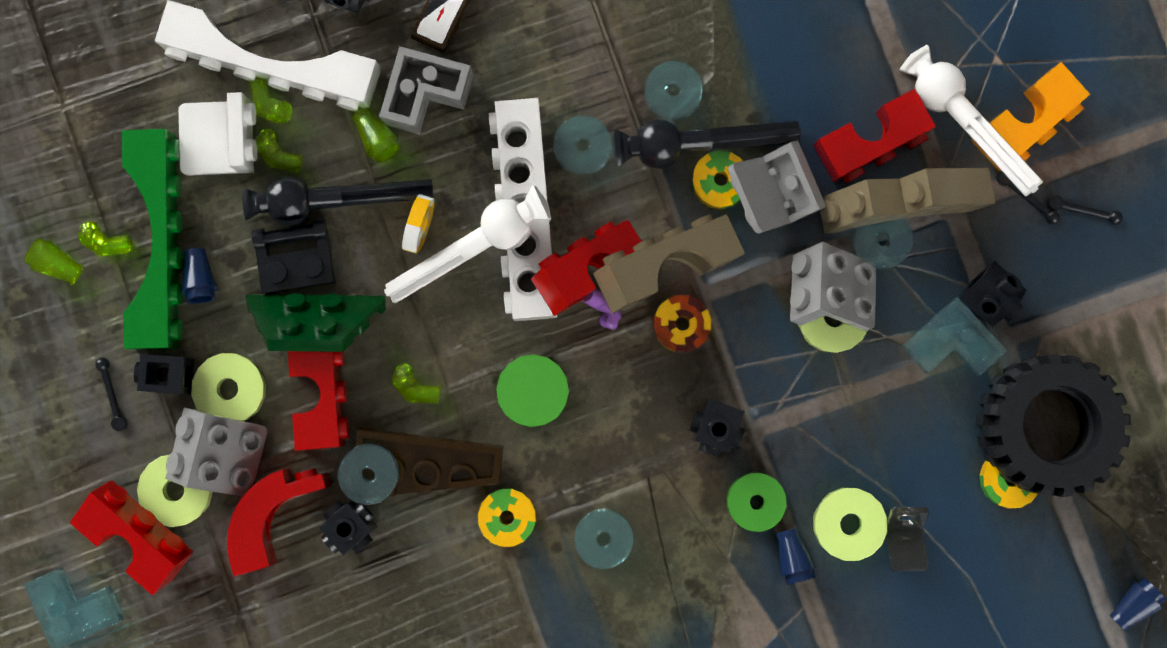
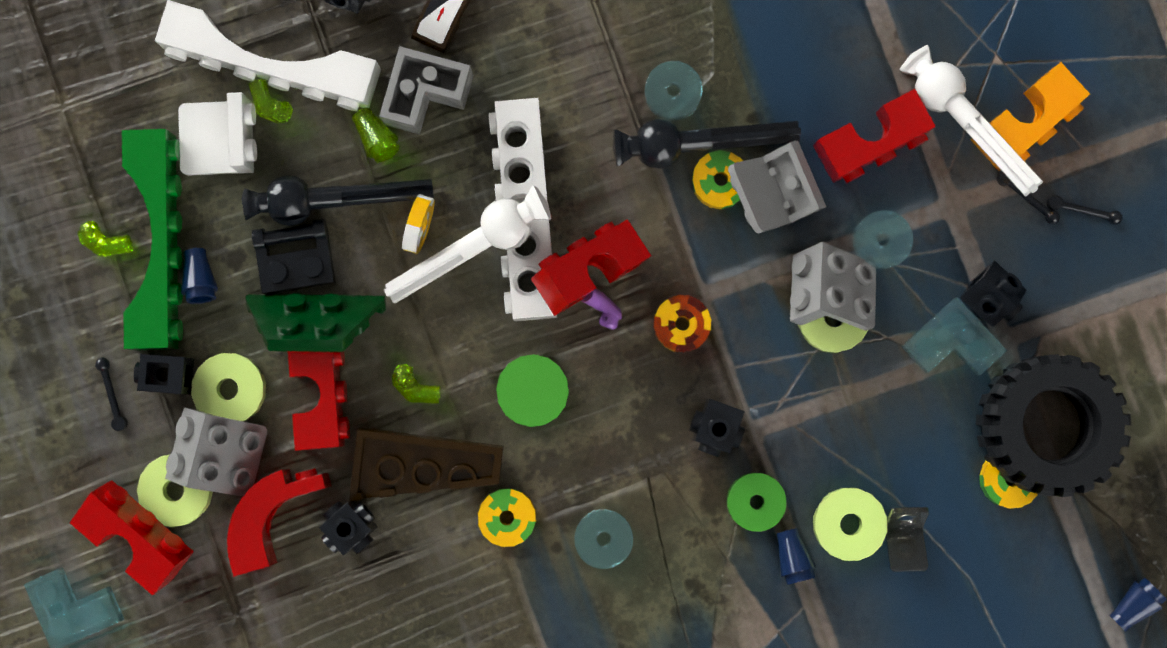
clear neon green cone [24,238,84,285] -> none
clear neon green arm [255,129,303,173] -> none
clear light blue piece [338,444,399,505] -> none
clear light blue piece [554,115,611,175] -> none
dark tan arch [593,214,745,314] -> none
dark tan arch [820,168,995,233] -> none

